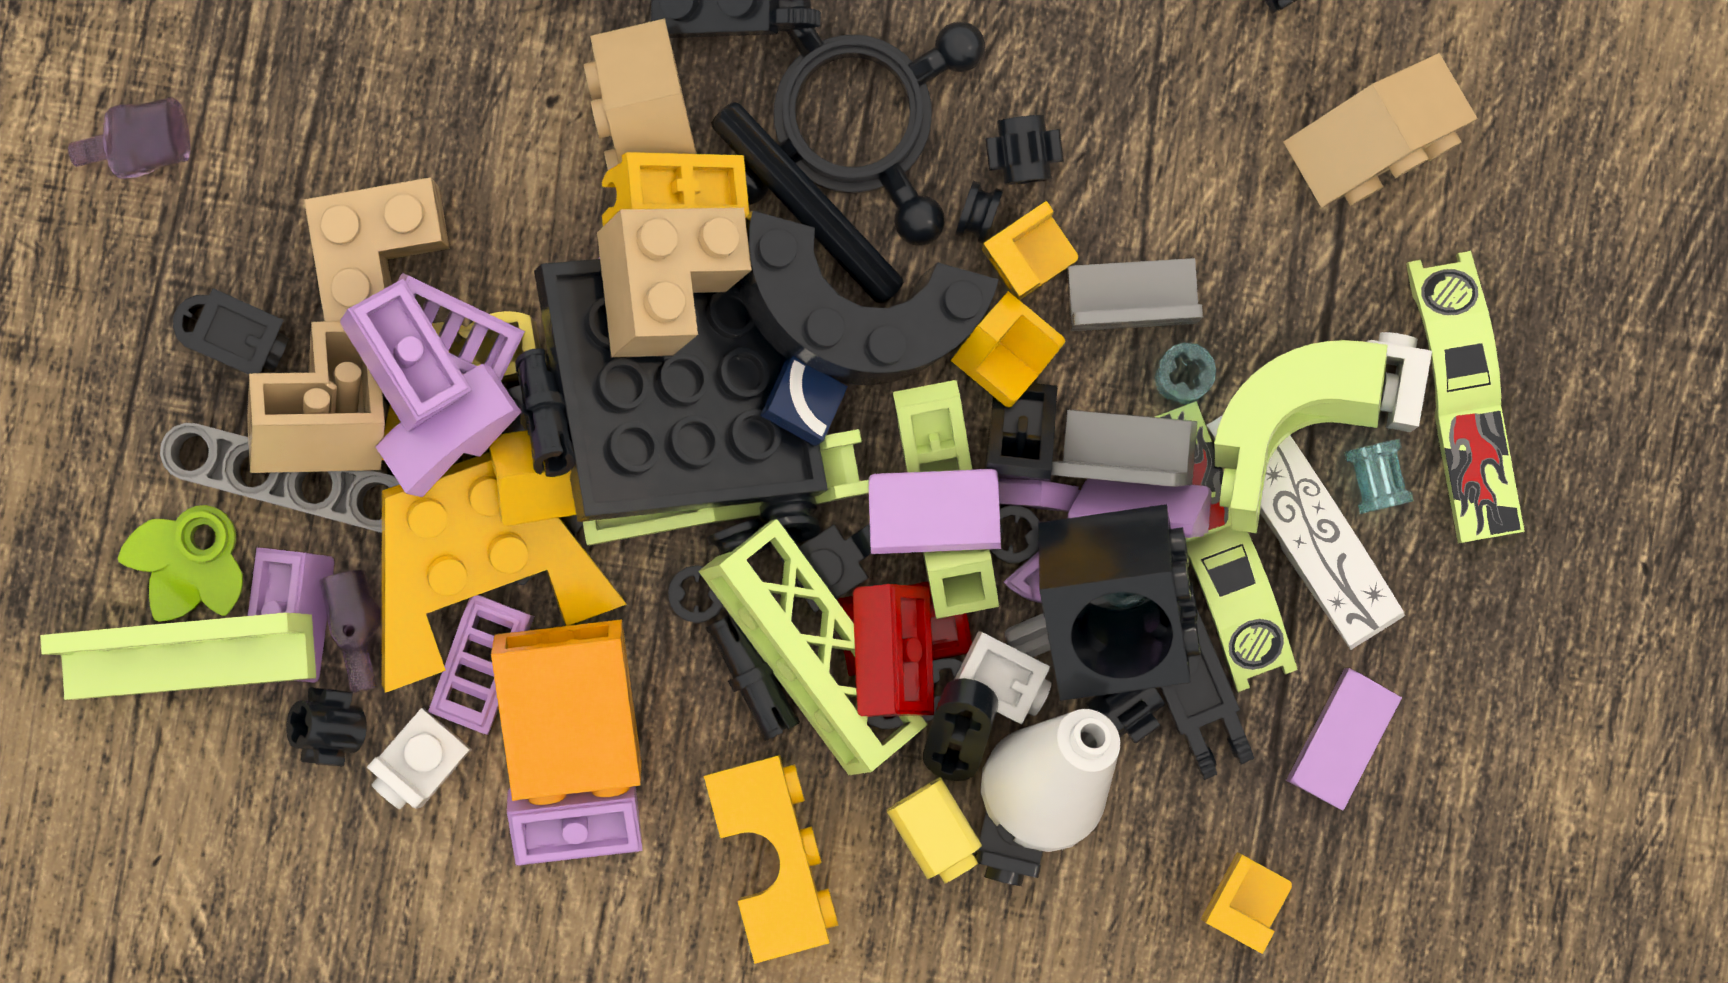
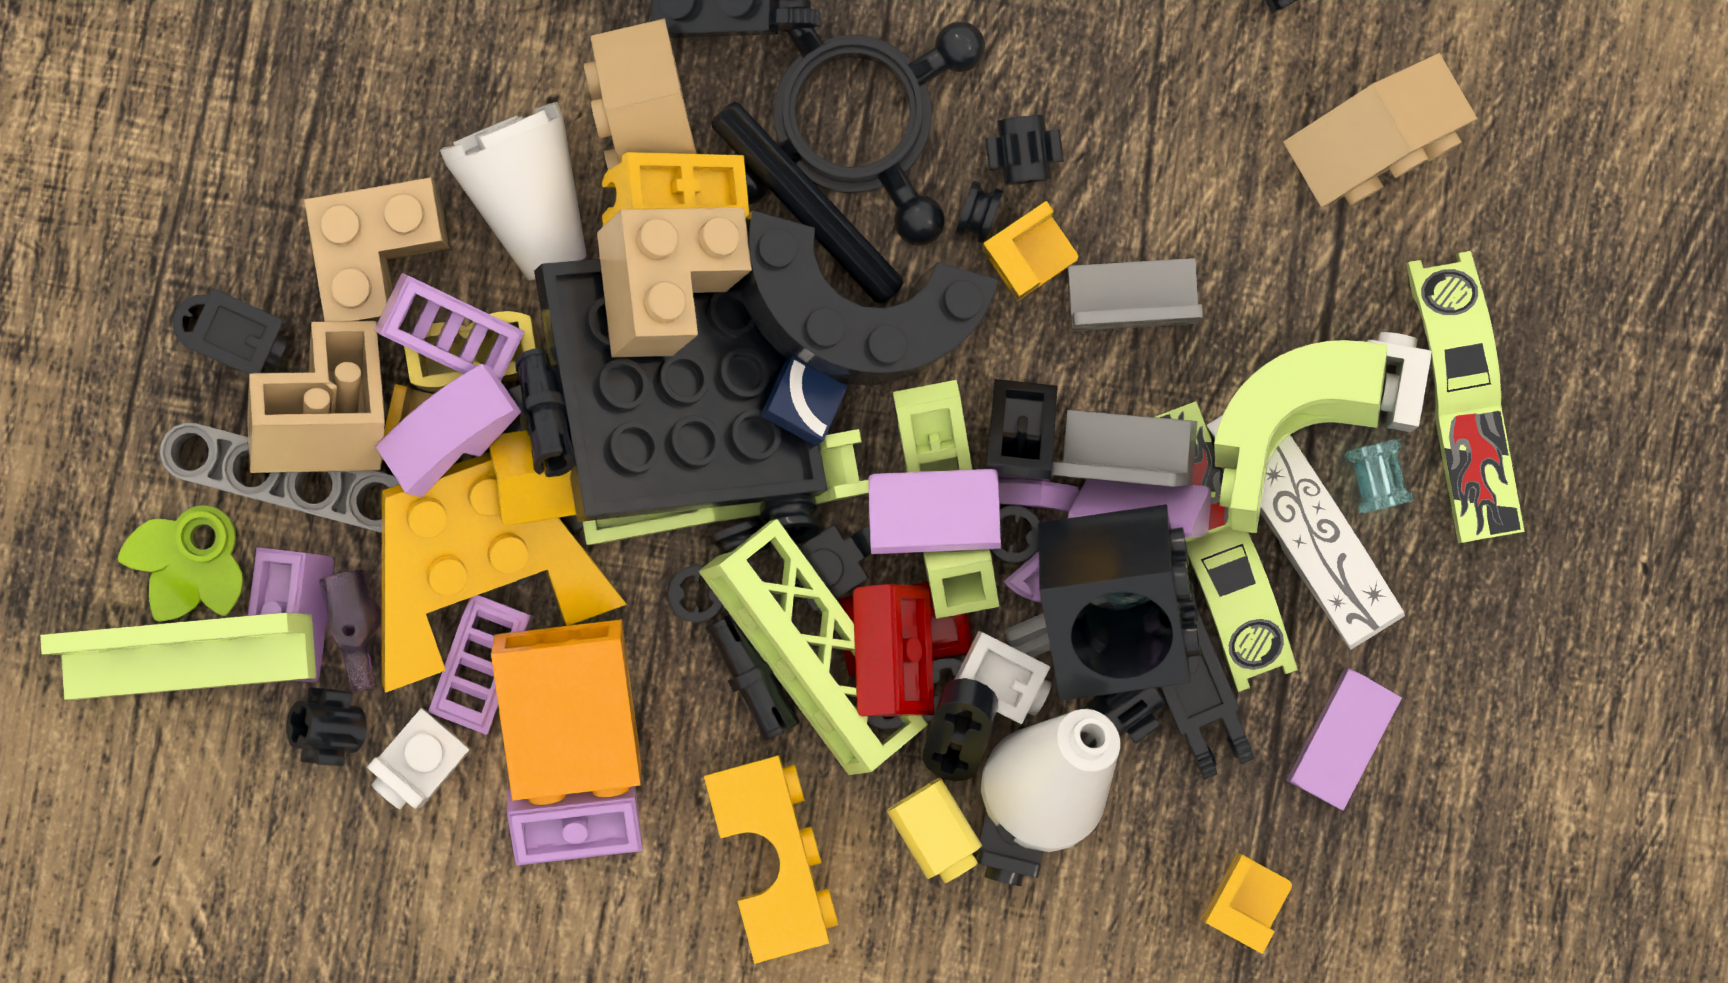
clear purple piece [68,97,191,179] -> none
lavender slope [340,279,472,431] -> none
yellow panel [951,291,1065,407] -> none
clear light blue bush [1154,343,1216,404] -> none
none -> white cone [440,102,587,281]

